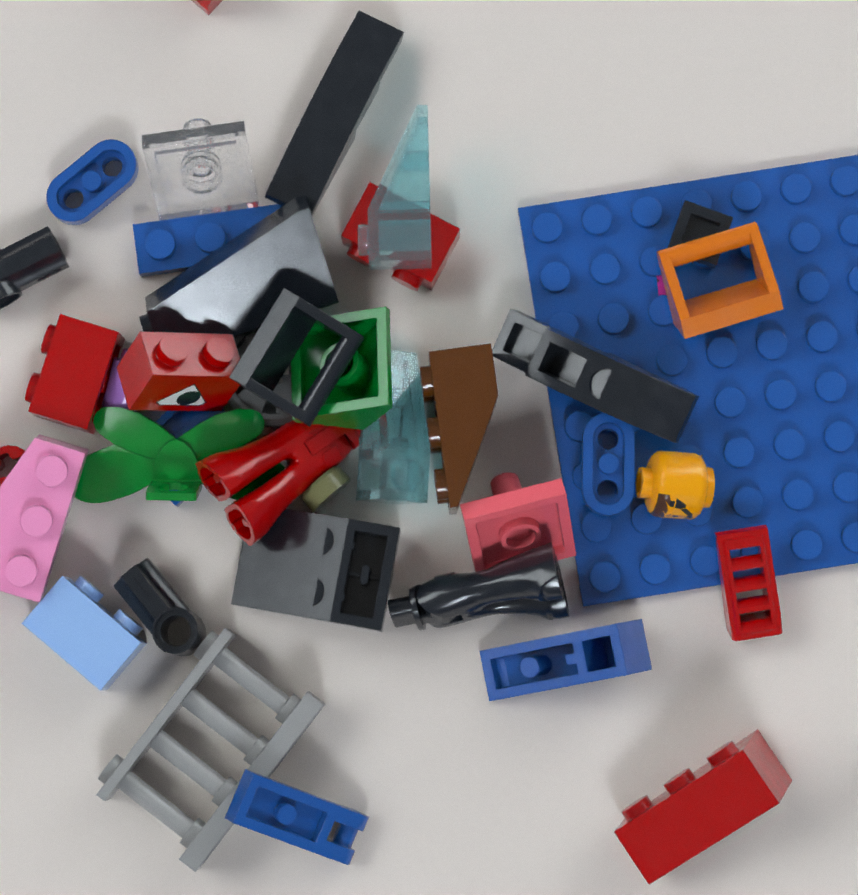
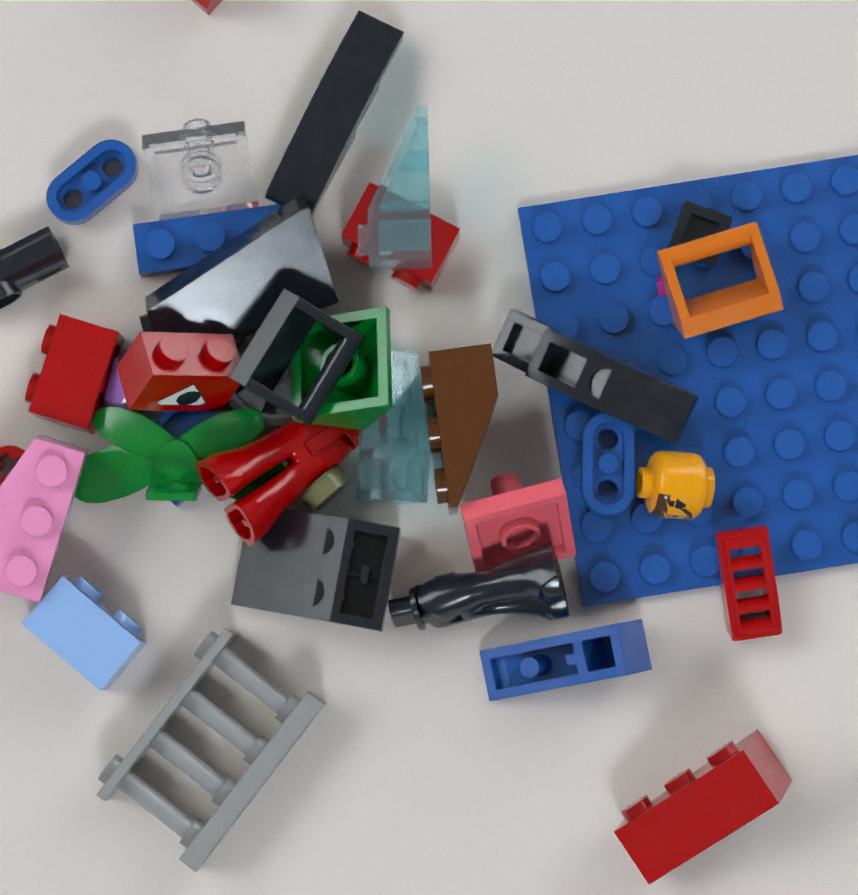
black piece [113,558,206,656] -> none
blue plate [225,769,369,865] -> none

